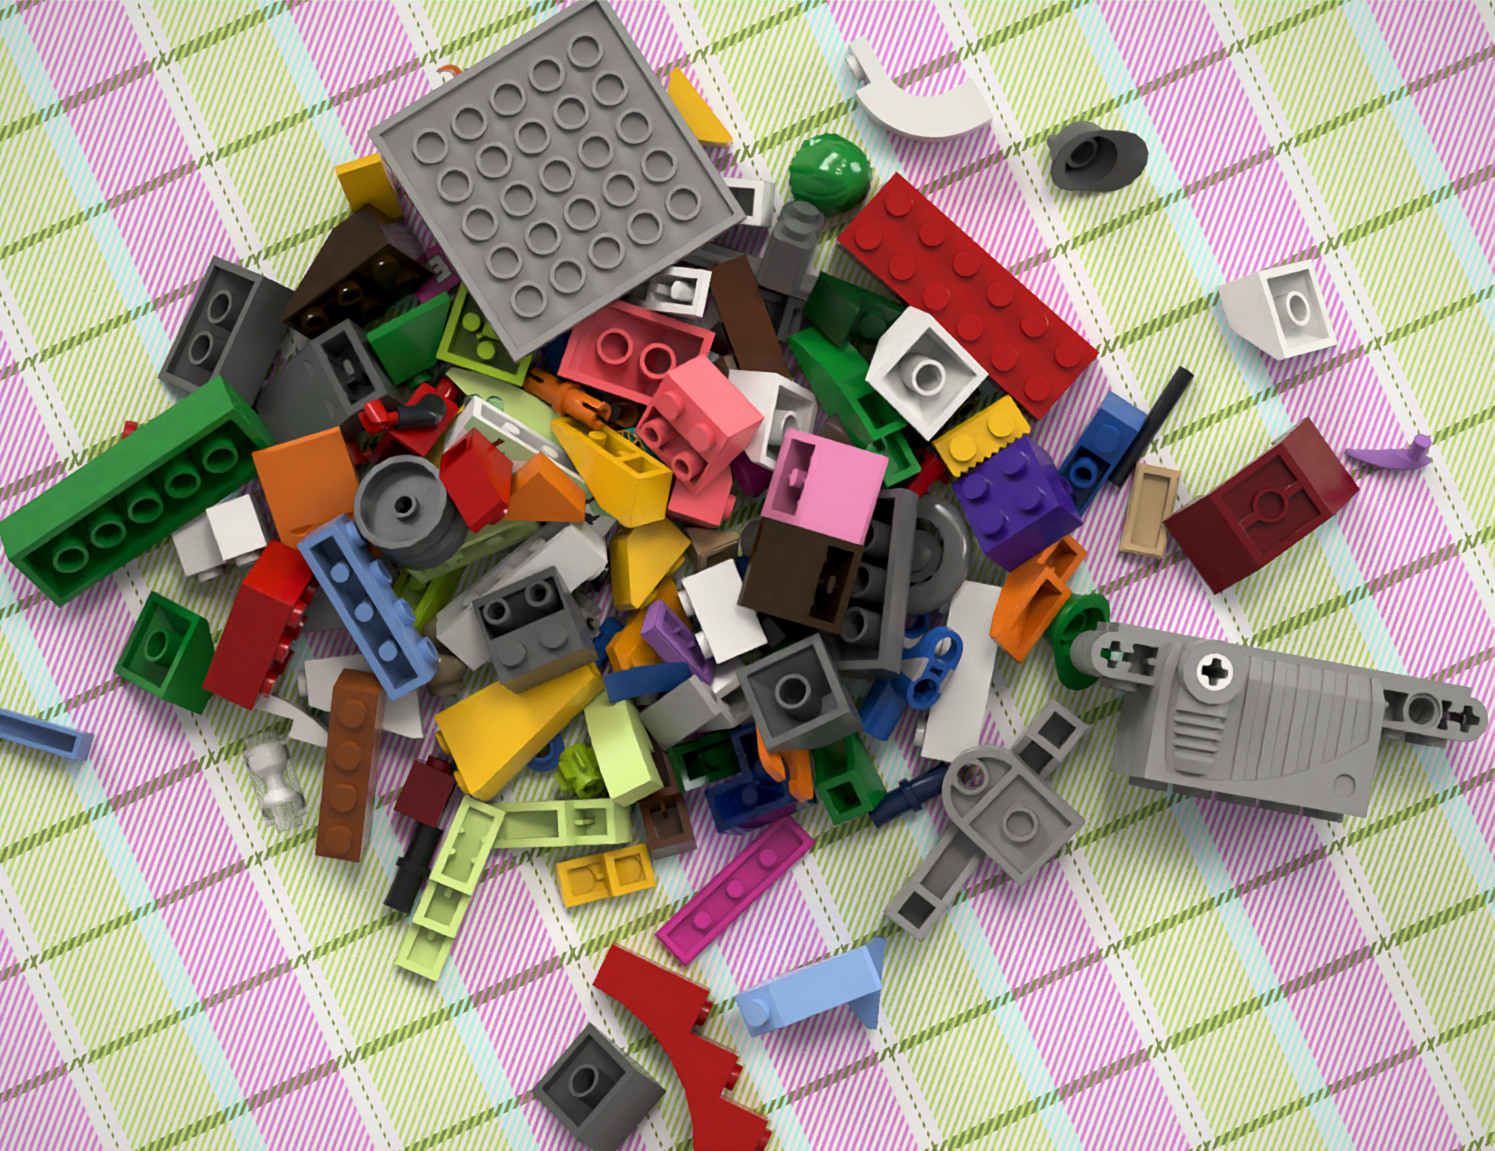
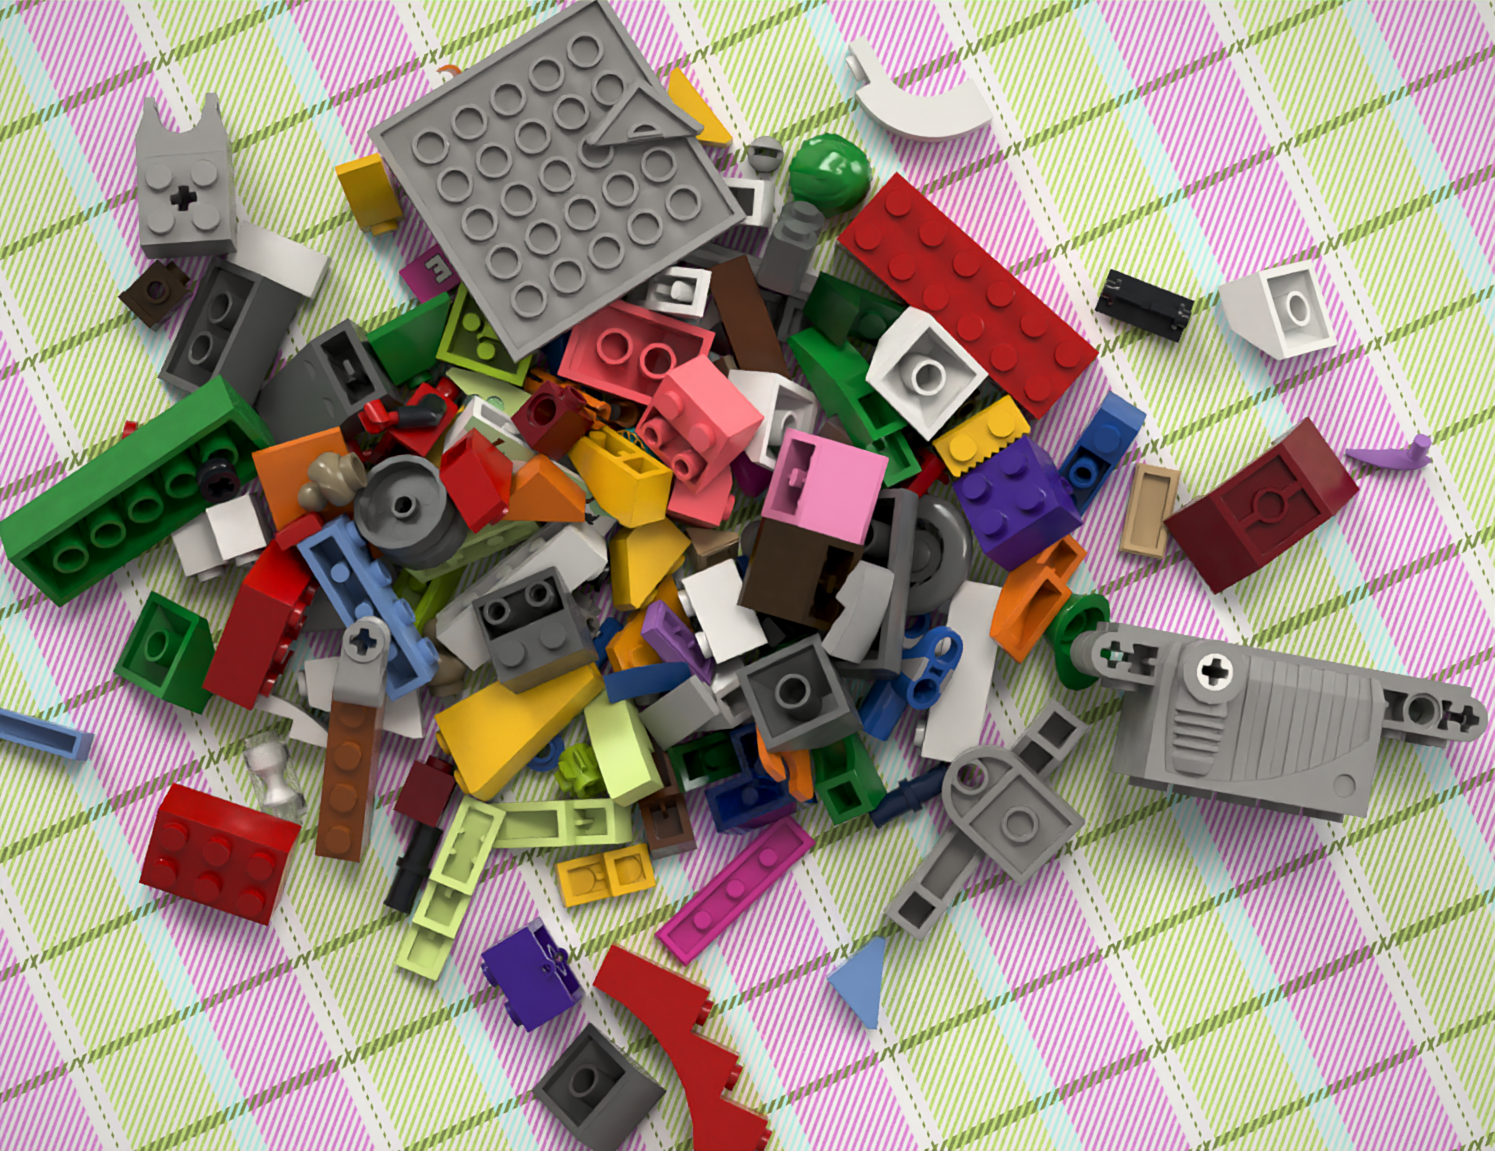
dark brown slope [280,202,435,340] -> none
light blue slope [734,945,883,1038] -> none
dark grey piece [1047,120,1149,192] -> none
black bar [1107,366,1194,488] -> none
none -> dark brown brick [118,259,193,332]
none -> light grey brick [135,92,237,260]
none -> red brick [139,782,302,926]
none -> black bush [195,458,241,504]
none -> white slope [226,220,332,299]
none -> red tile [274,511,326,552]
none -> dark tan animal [297,452,367,512]
none -> light grey piece [333,616,391,708]
none -> dark purple brick [481,916,586,1033]
none -> dark red brick [510,380,595,461]
none -> light grey tile [585,75,704,148]
none -> light grey hinge [748,136,784,173]
none -> light grey slope [821,560,894,664]
none -> black hinge [1094,269,1194,343]

